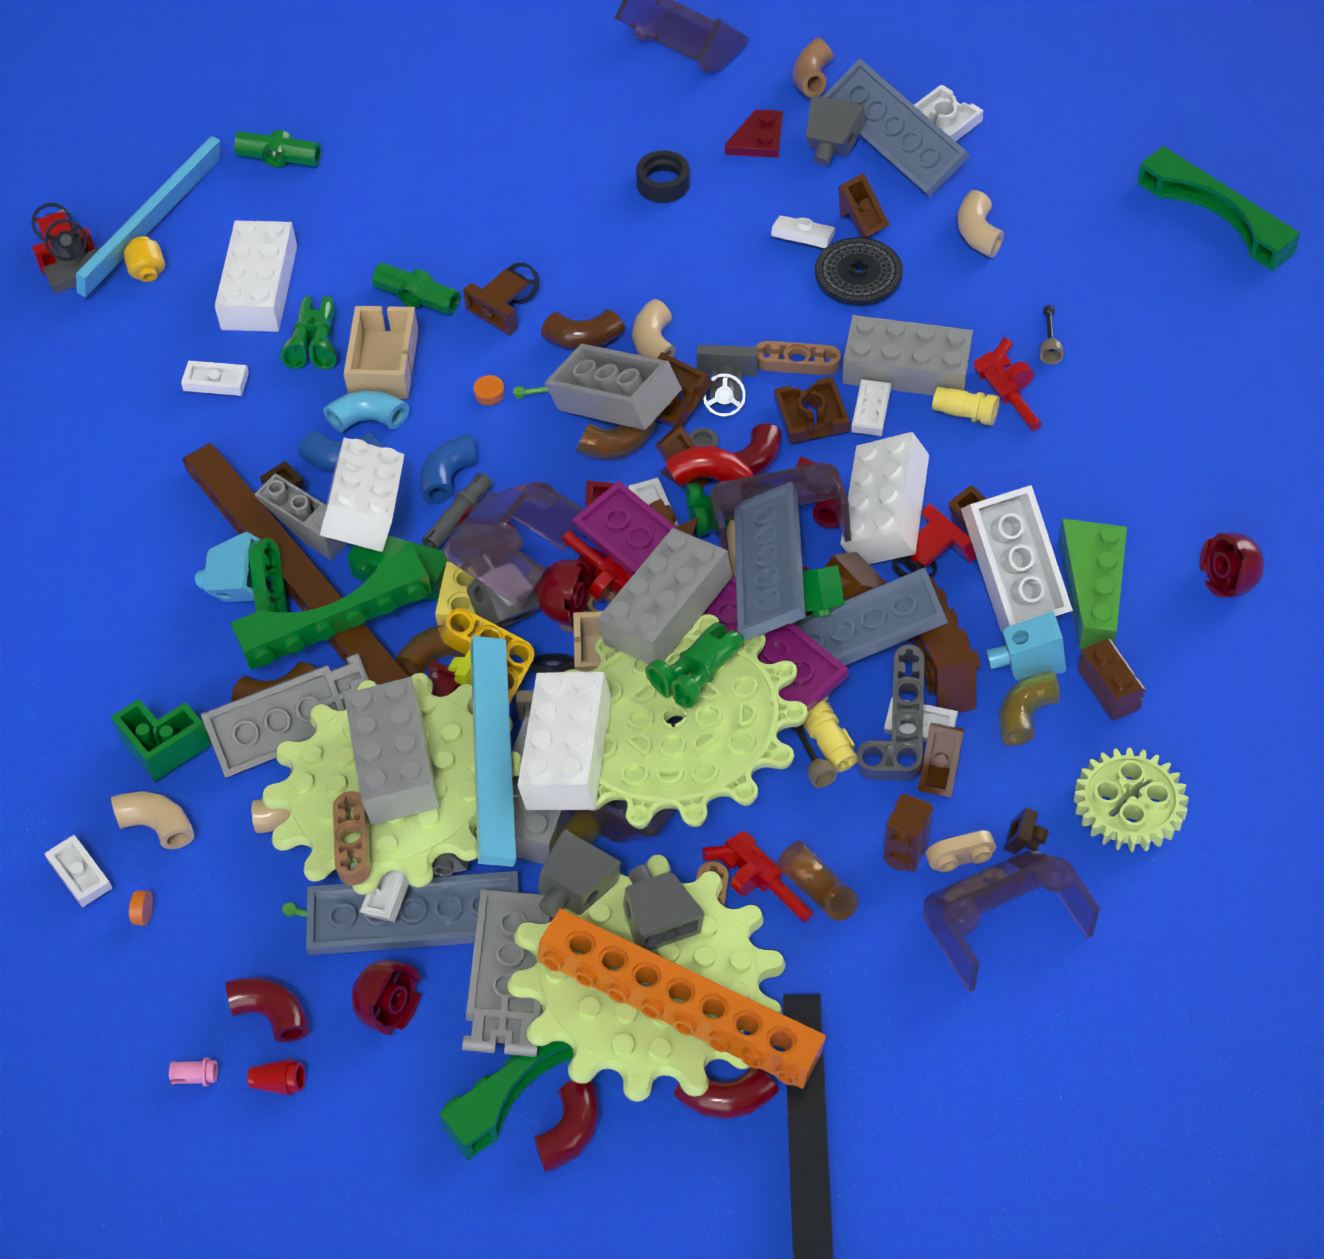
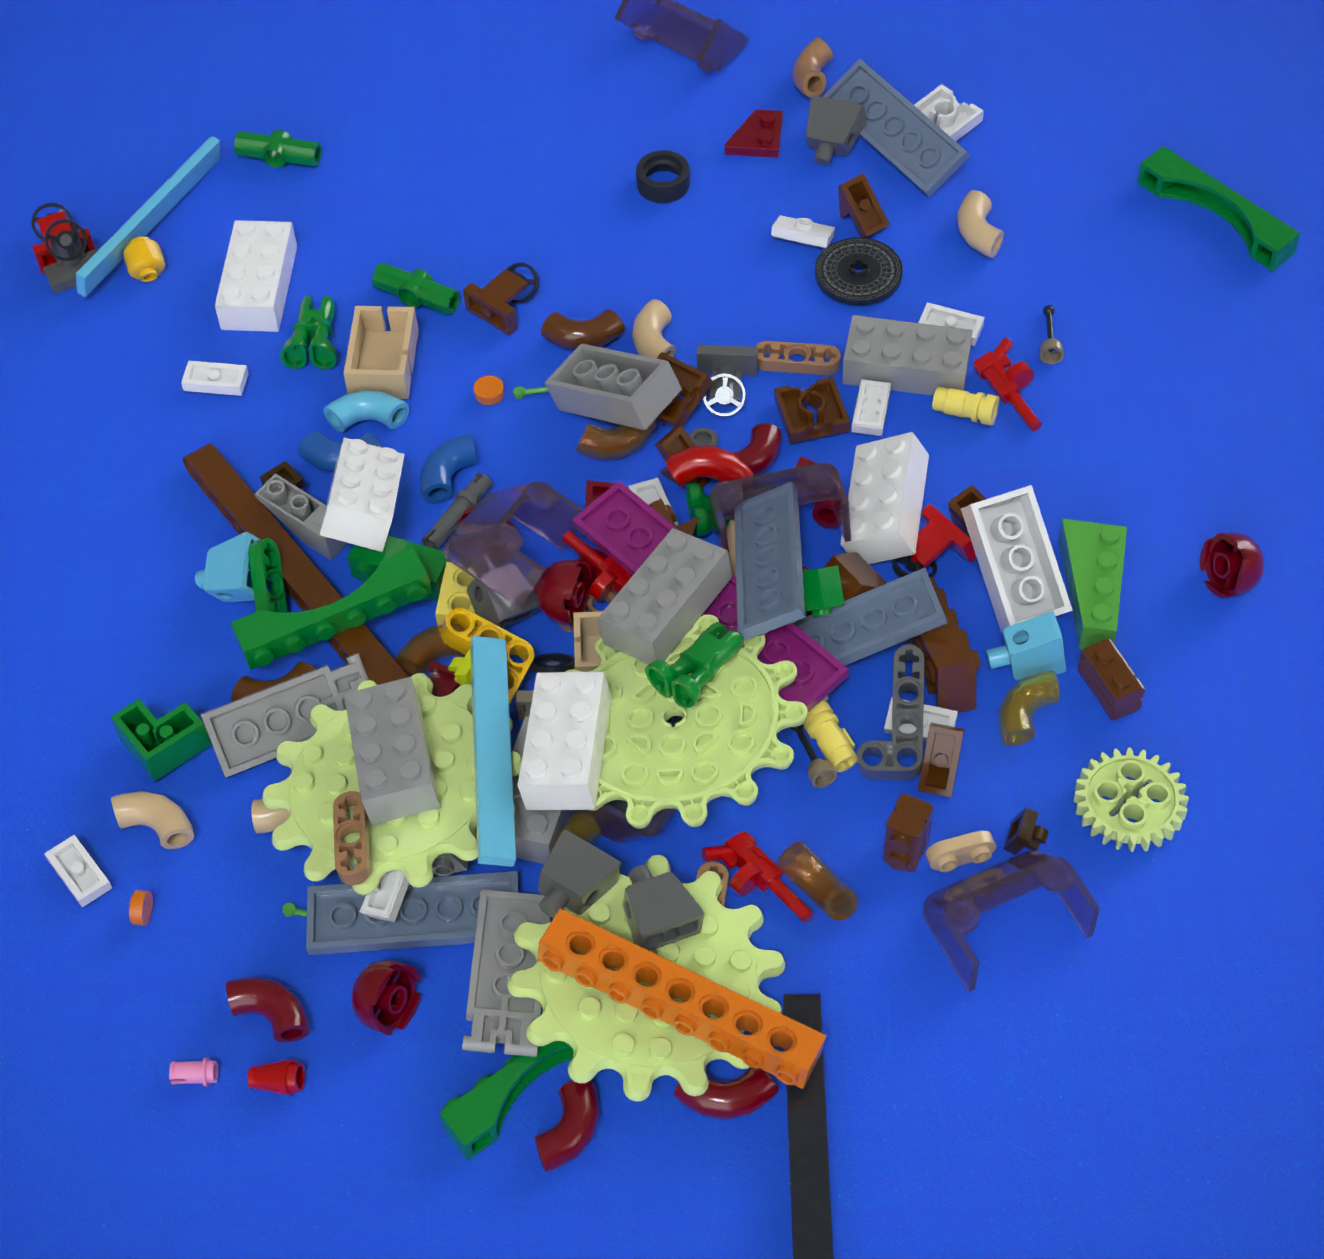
none -> white plate [918,302,985,346]

